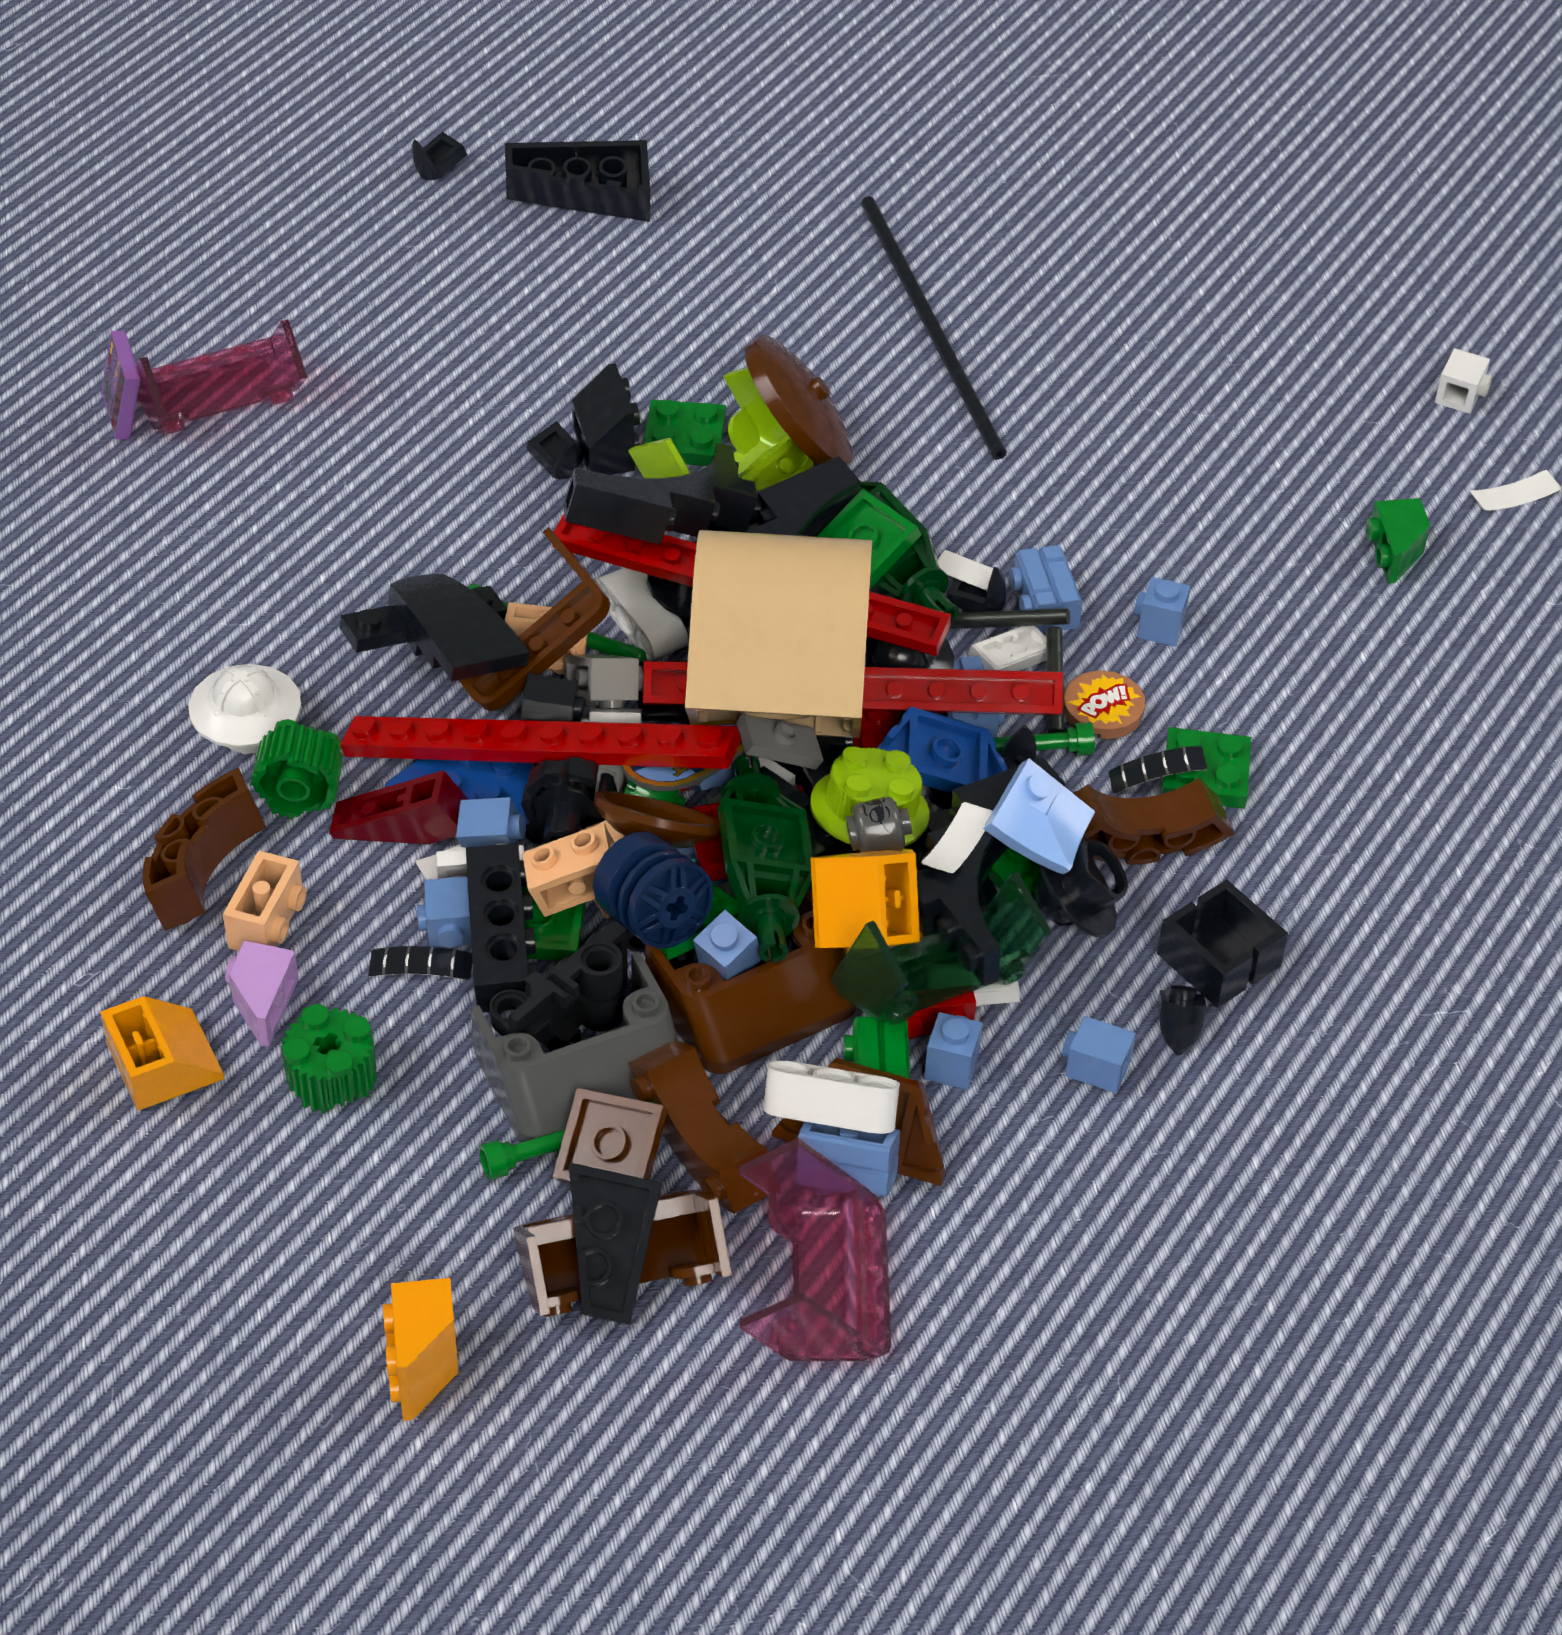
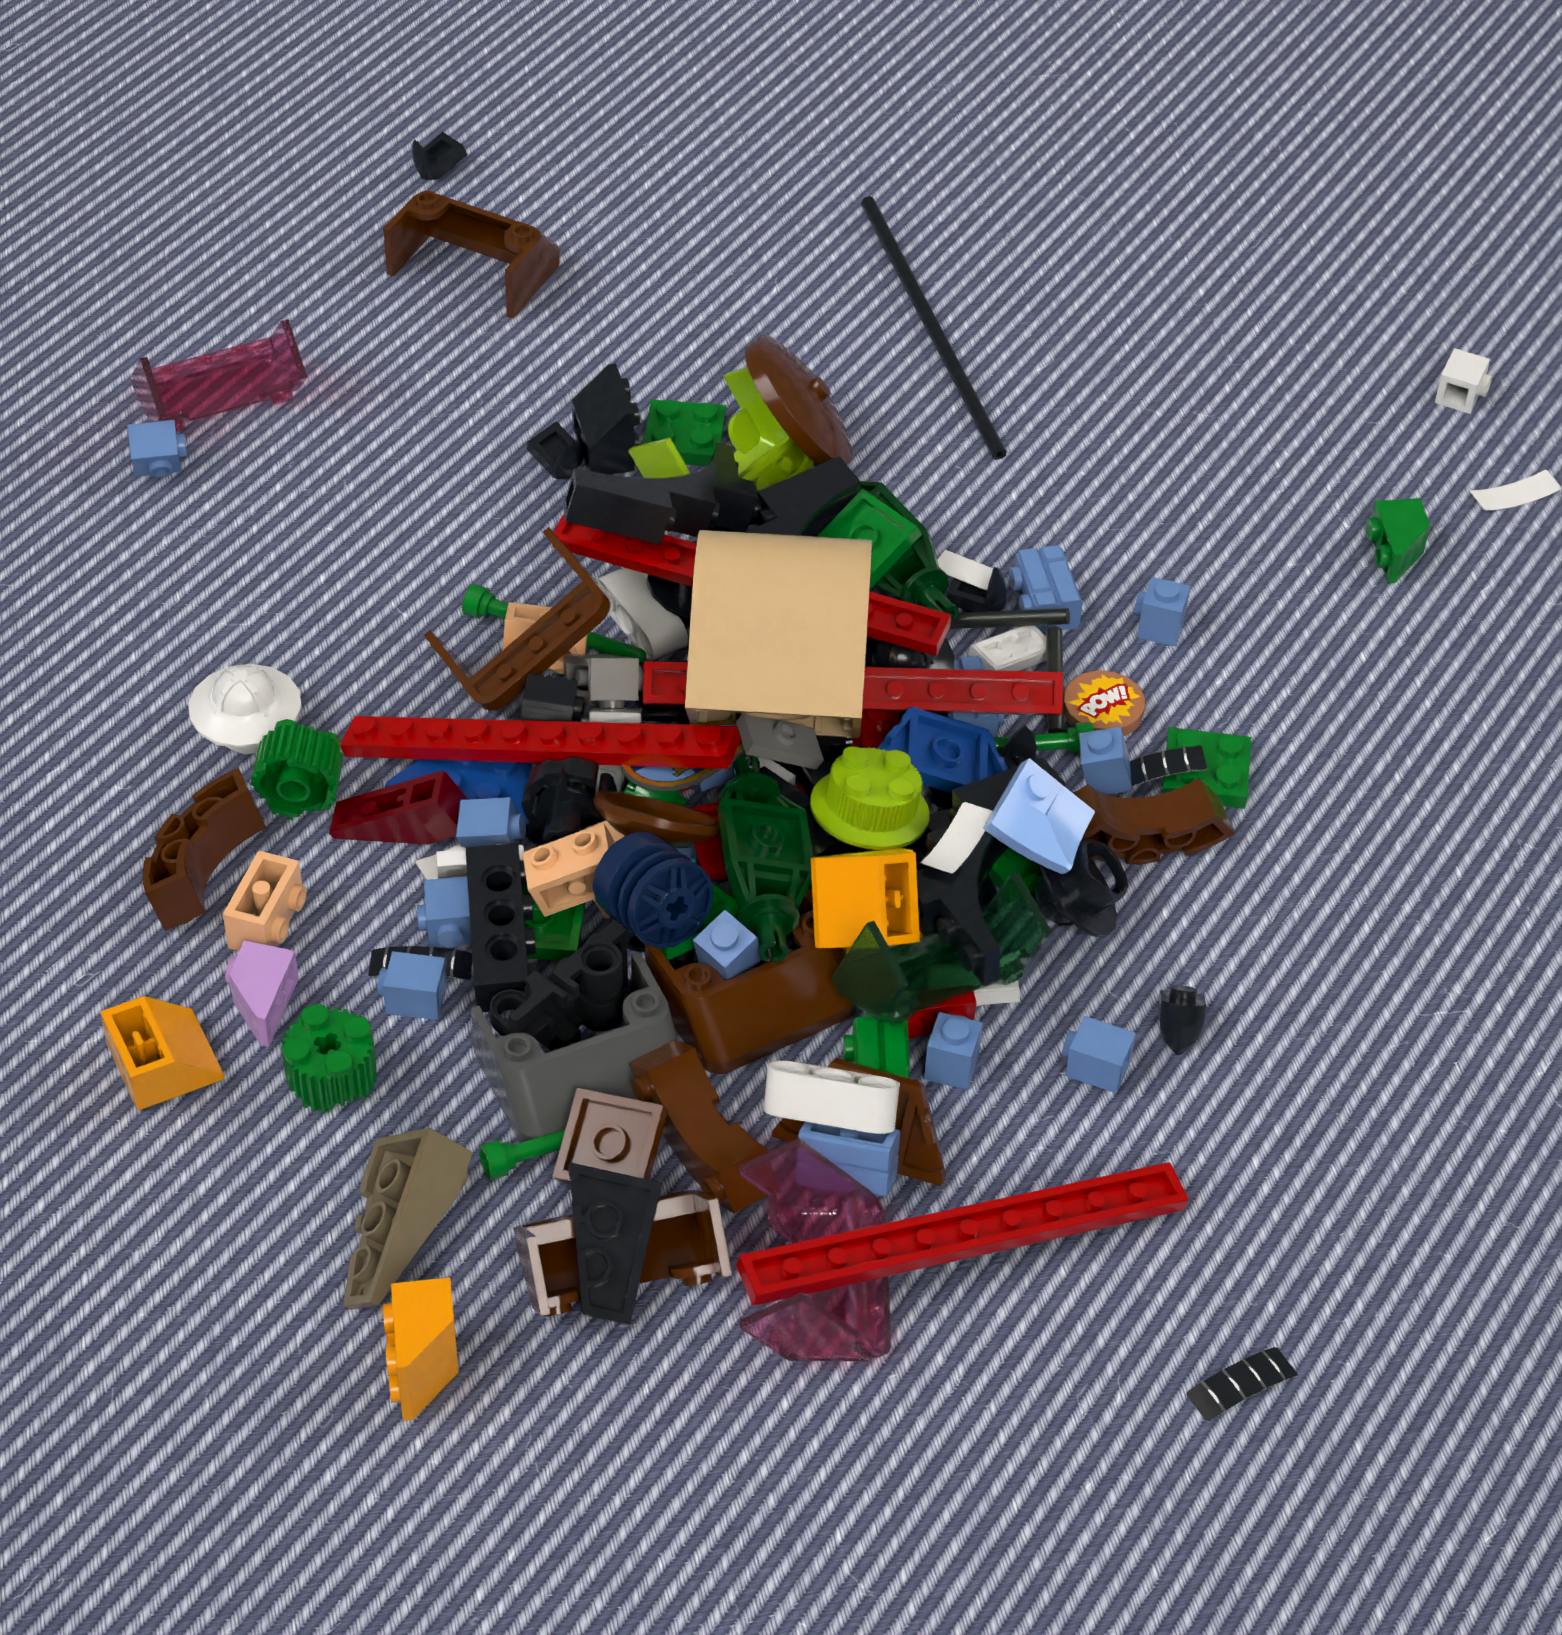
medium lavender tile [101,331,140,439] -> none
black slope [340,574,530,681] -> none
black wedge [505,140,650,222] -> none
dark grey head [845,797,912,853] -> none
black piece [1157,879,1288,1008] -> none
none -> medium blue brick [127,420,187,477]
none -> dark tan wedge [343,1128,473,1310]
none -> medium blue brick [377,951,447,1020]
none -> reddish brown windscreen [383,191,560,319]
none -> red plate [736,1162,1189,1306]
none -> medium blue brick [1080,727,1132,795]
none -> black sticker [1186,1347,1298,1422]

